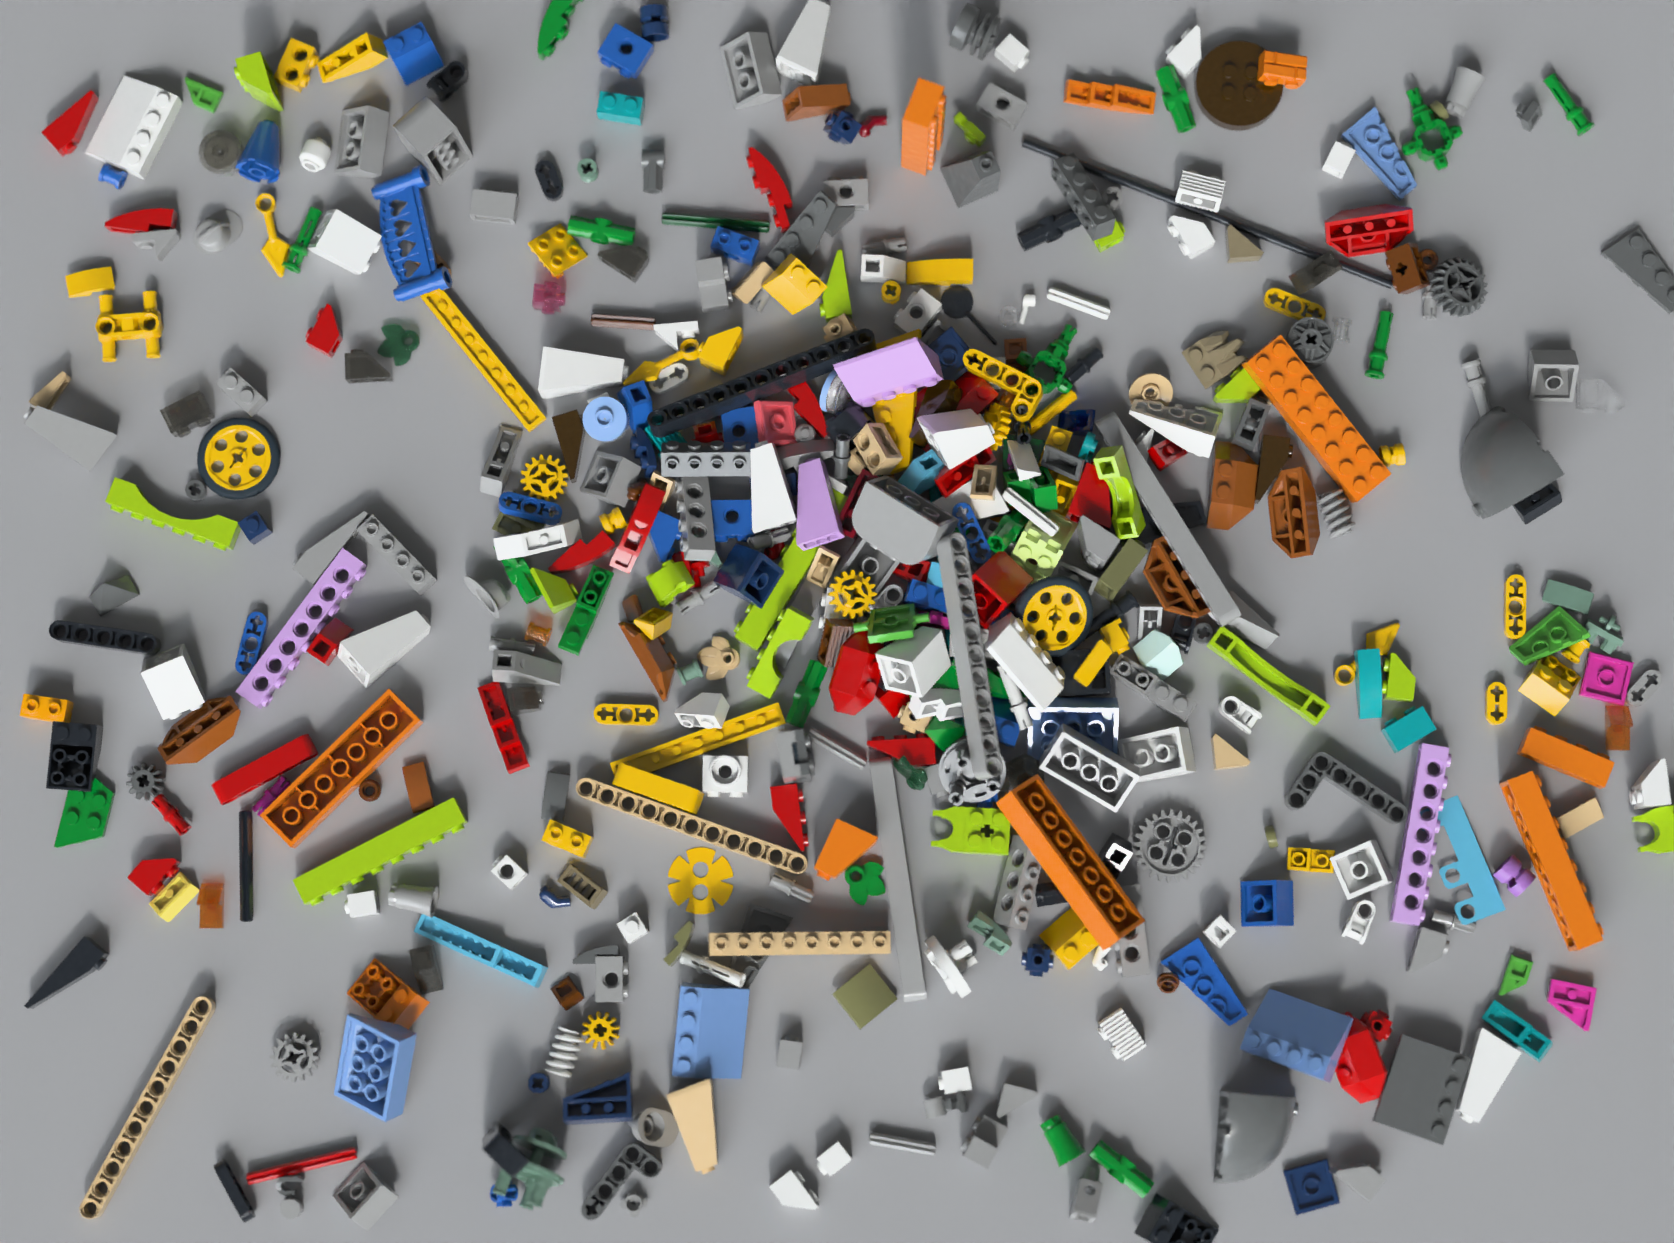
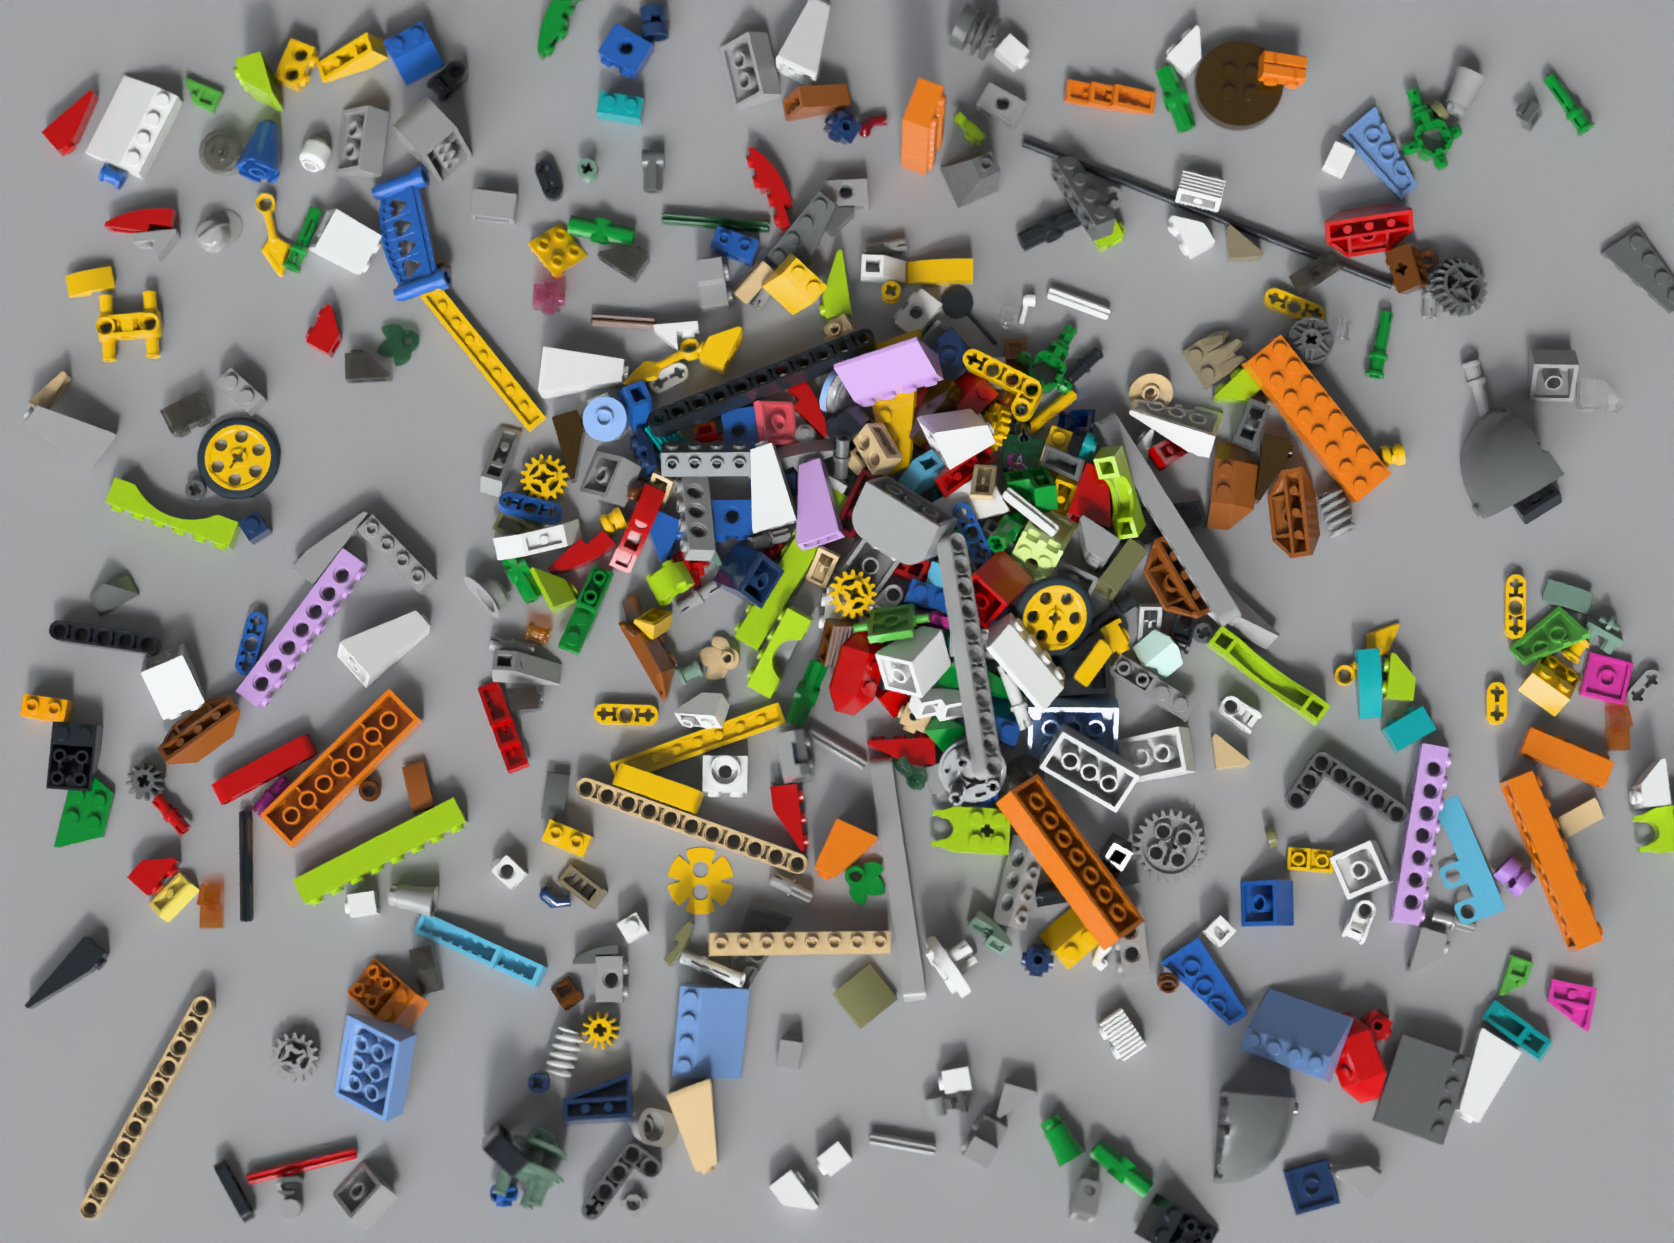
red slope [306,617,354,667] -> none
white slope [1007,440,1041,481] -> none

